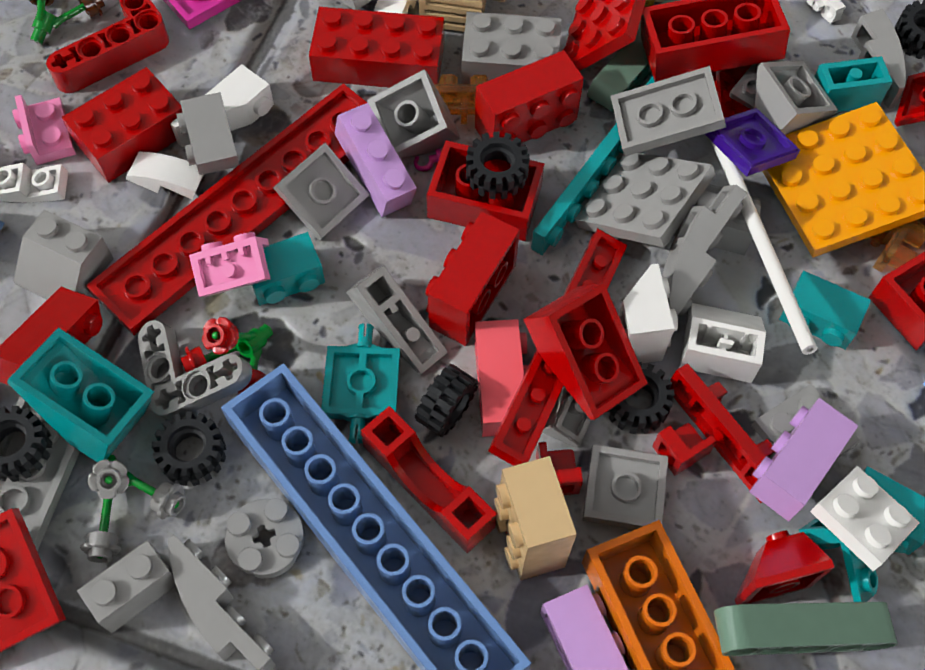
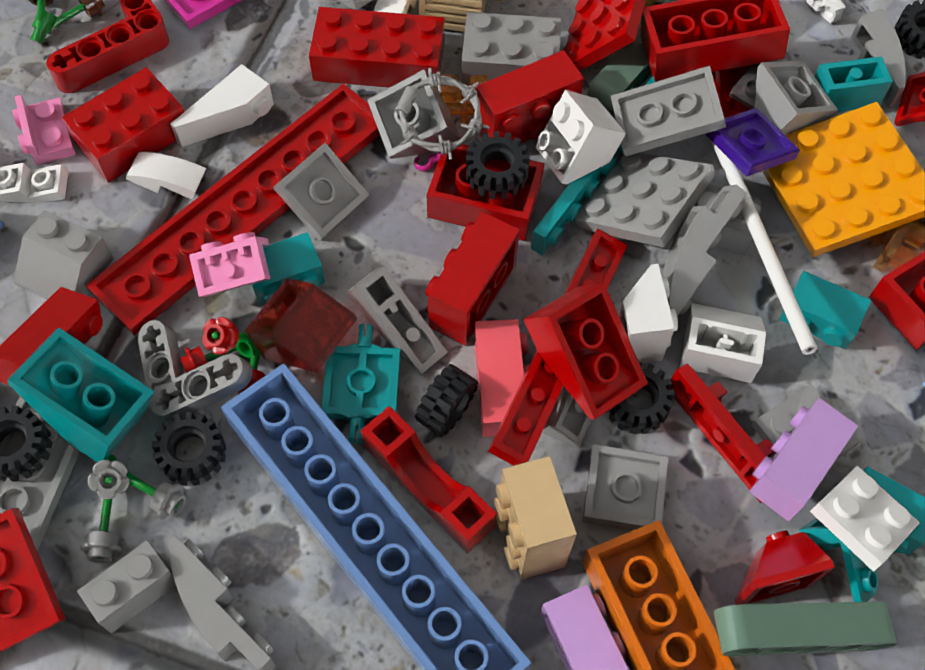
light grey brick [176,92,239,175] -> none
light grey plate [225,498,305,579] -> none
lavender brick [334,103,417,217] -> none
red panel [536,442,583,495] -> none
red panel [652,423,717,476] -> none
none -> clear red slope [245,278,357,373]
none -> light grey piece [395,68,490,160]
none -> white slope [535,90,626,184]

